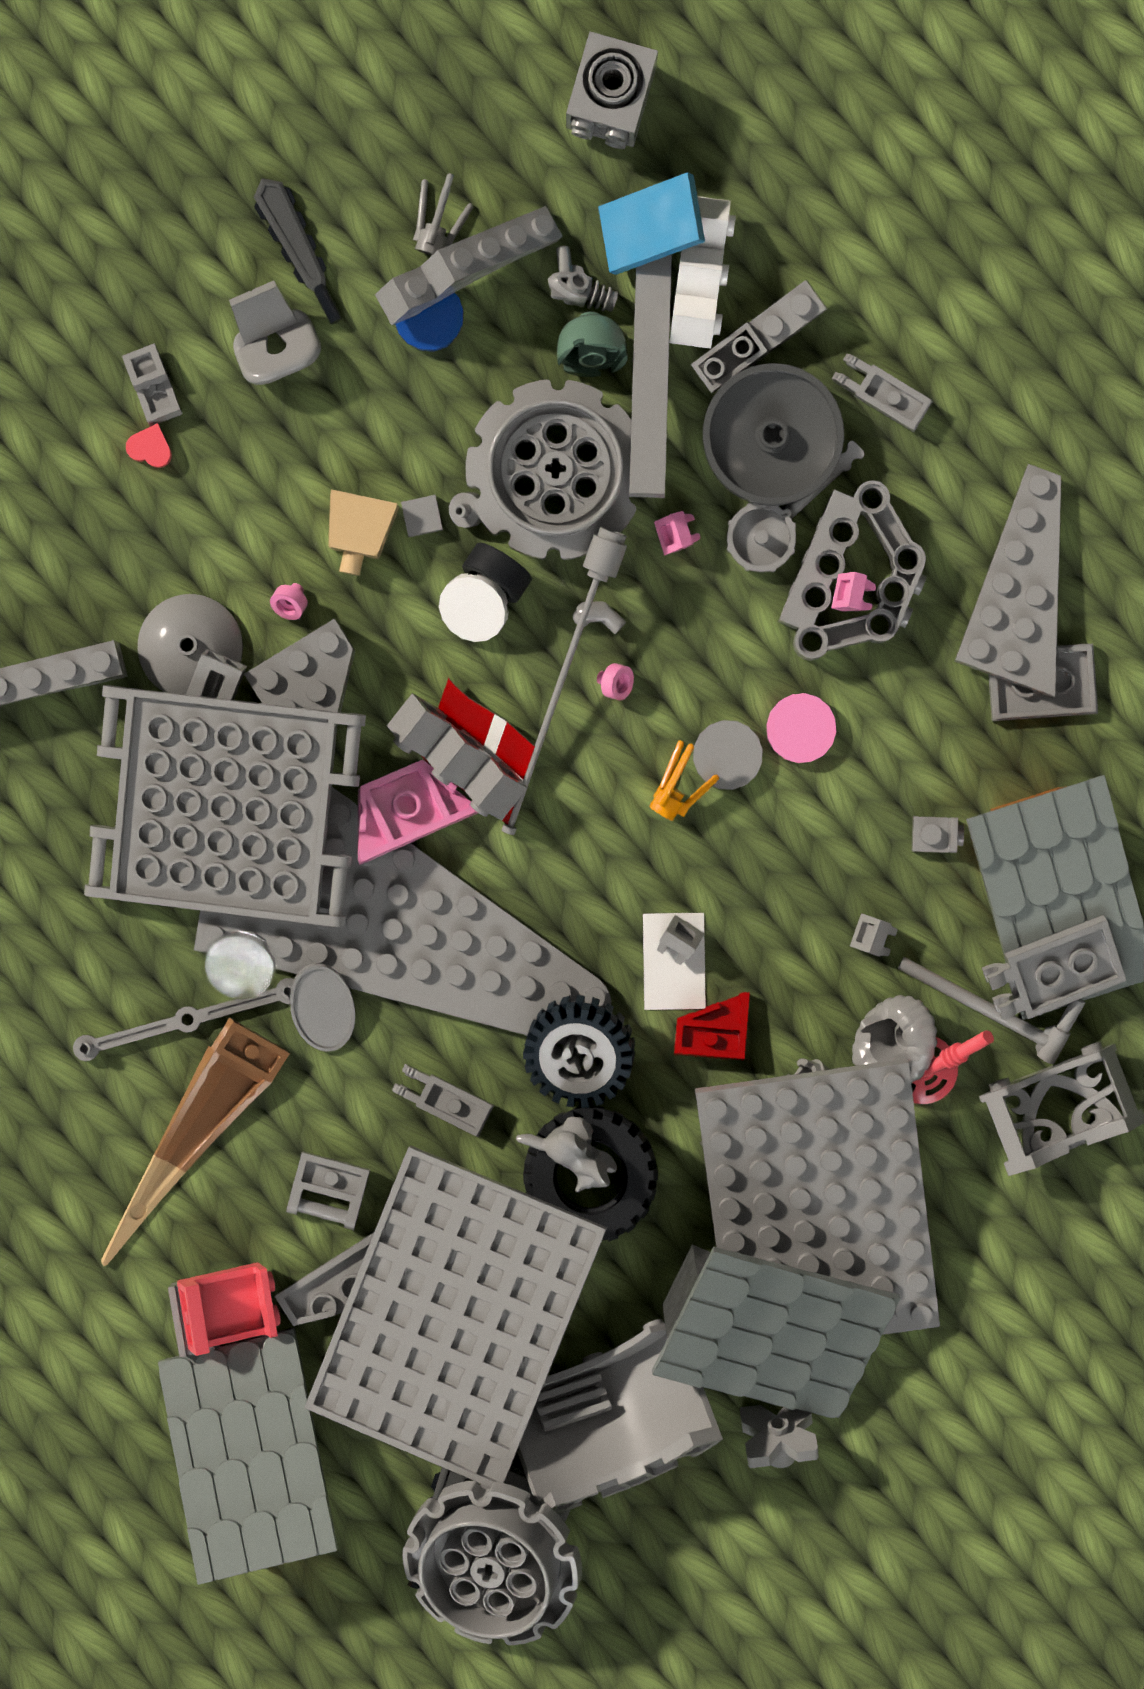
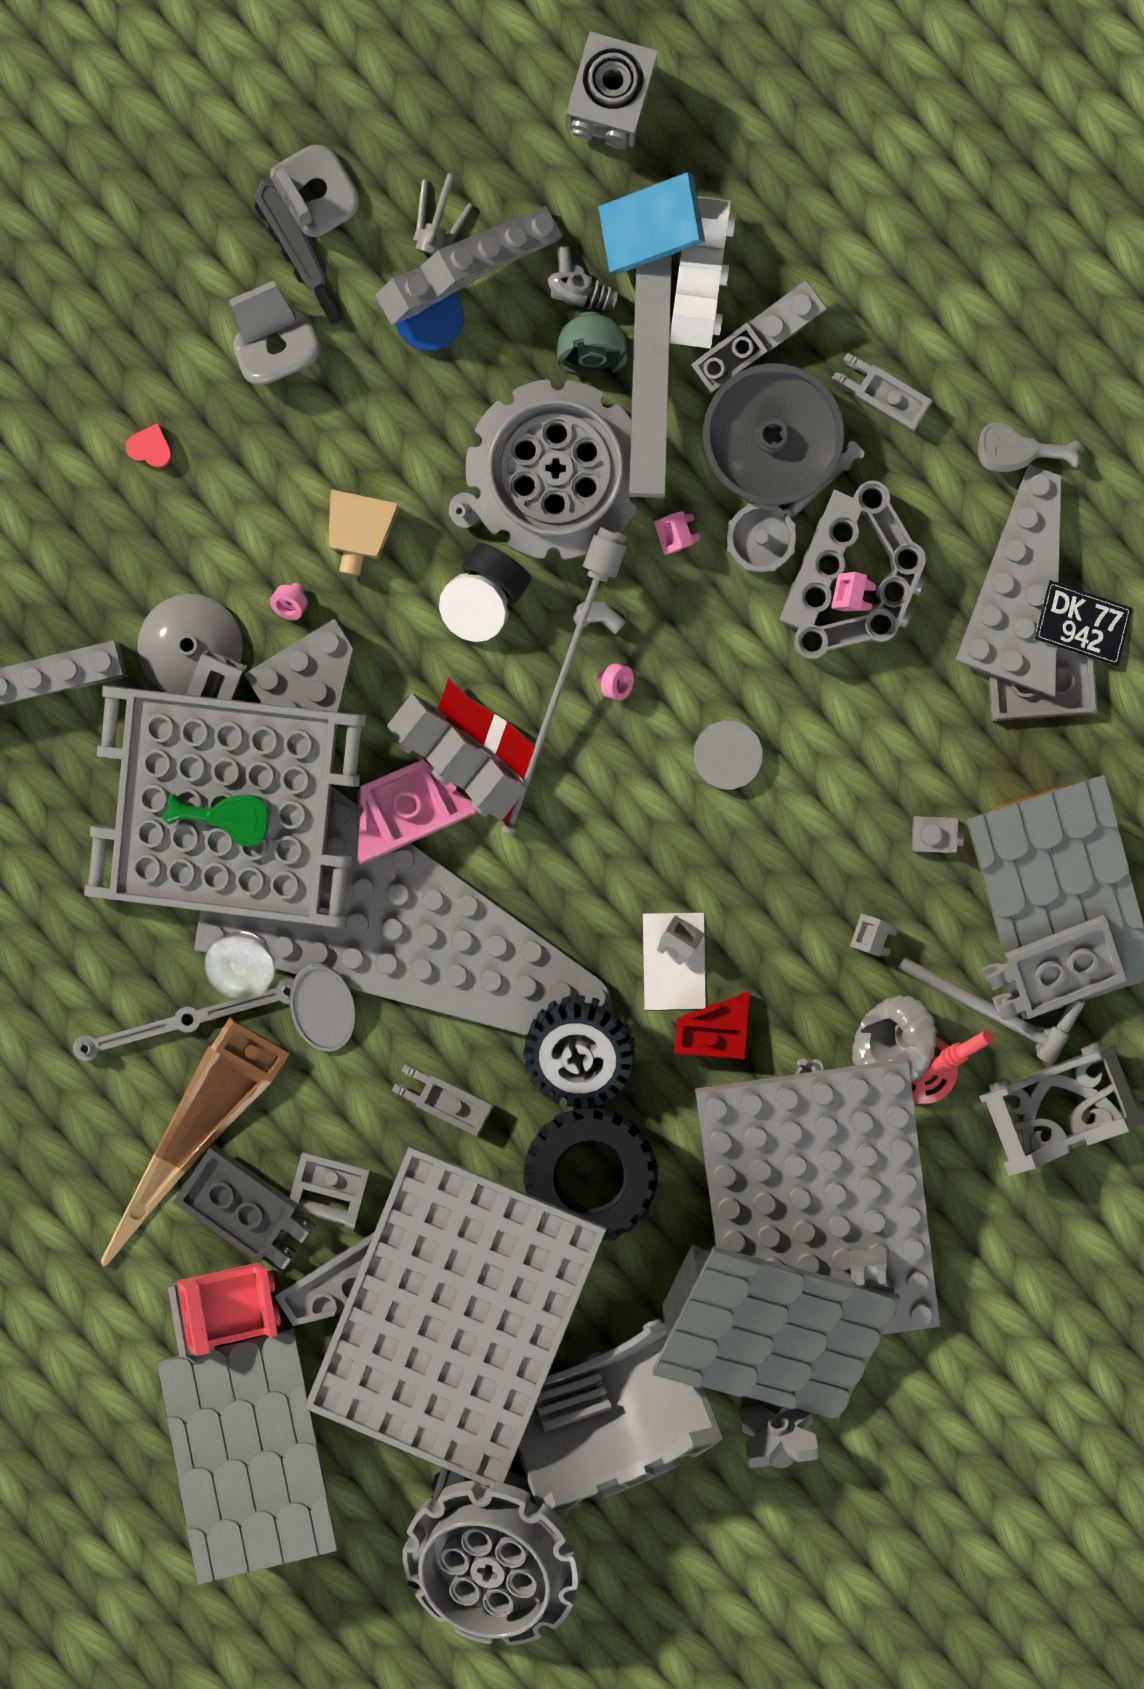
light grey slope [122,343,183,427] -> none
light grey tile [401,495,443,538] -> none
light grey animal [516,1116,617,1193] -> none
light orange plant [649,740,719,821] -> none
bright pink tile [766,693,837,763] -> none
none -> green piece [162,794,270,847]
none -> dark grey tile [173,1144,316,1270]
none -> light grey piece [270,145,360,237]
none -> light grey tile [850,1248,888,1288]
none -> light grey piece [978,422,1084,472]
none -> black sticker [1034,580,1133,666]

